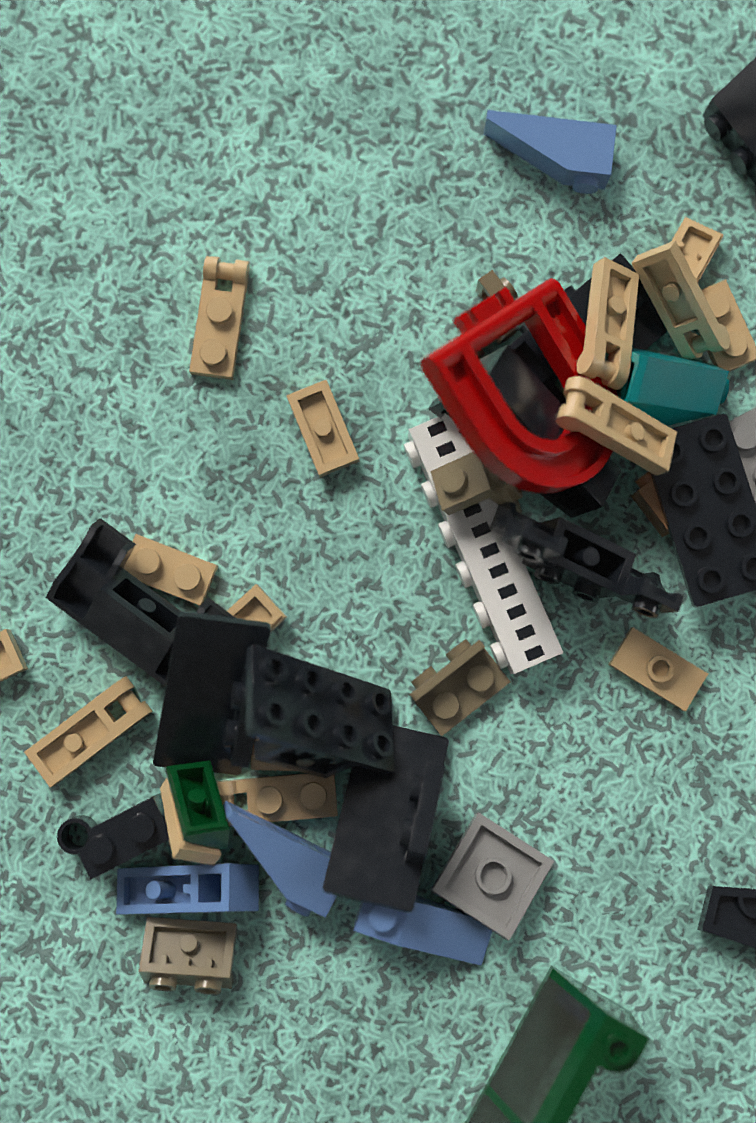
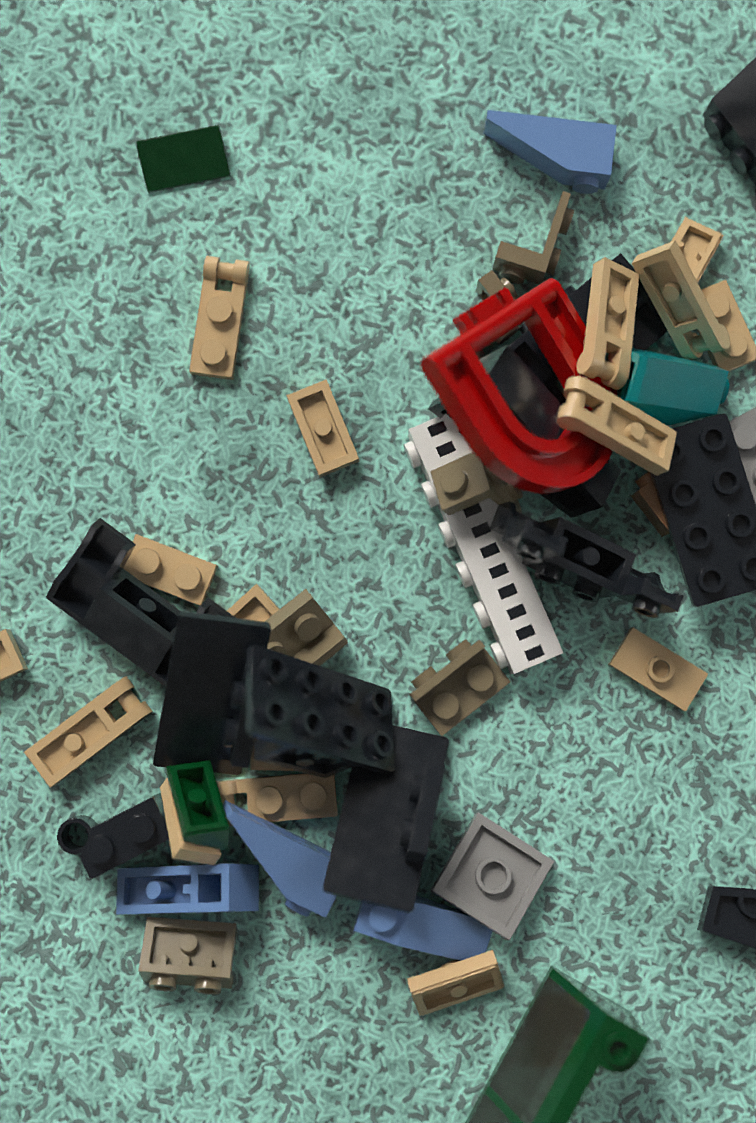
none -> dark green slope [136,125,231,193]
none -> dark tan bracket [264,589,348,666]
none -> tan plate [407,950,505,1016]
none -> dark tan bracket [492,191,574,284]

